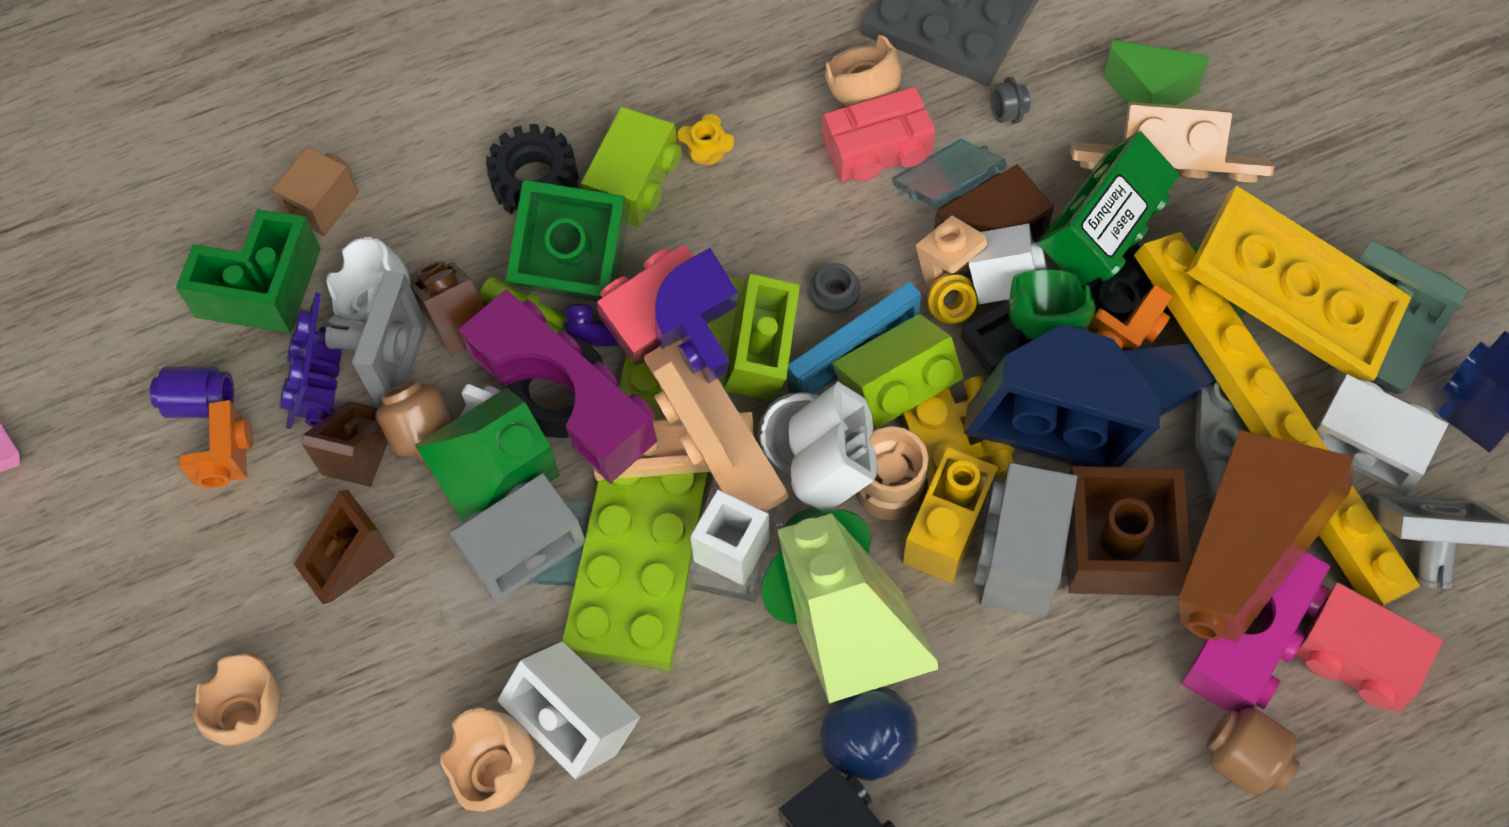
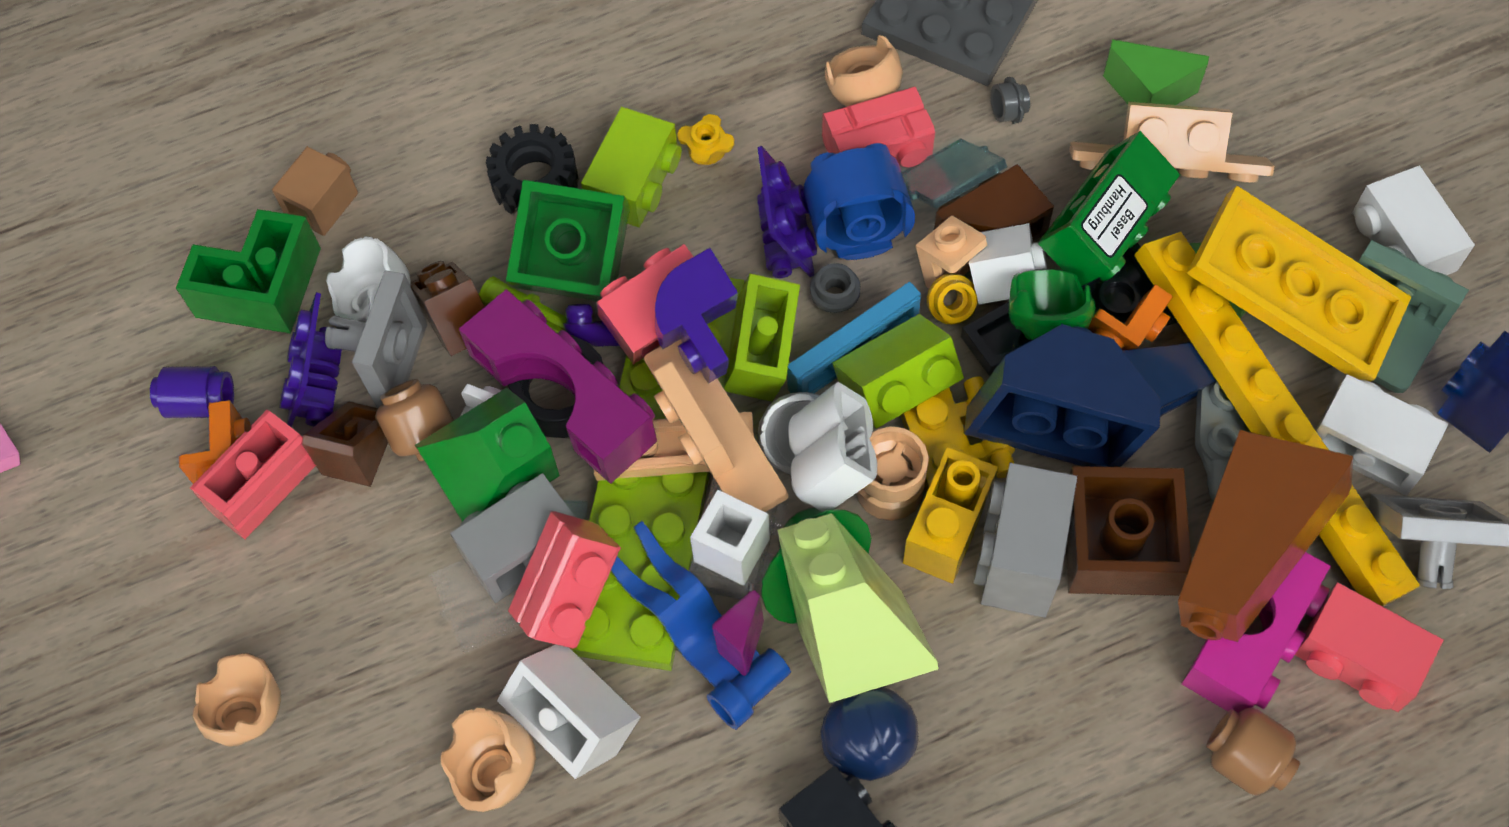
reddish brown slope [294,490,395,604] -> none
none -> coral brick [190,410,316,539]
none -> coral brick [508,511,621,649]
none -> blue flag [611,521,791,730]
none -> magenta slope [712,590,764,676]
none -> dark purple hinge [757,146,817,278]
none -> blue brick [803,143,915,260]
none -> white brick [1352,165,1475,275]

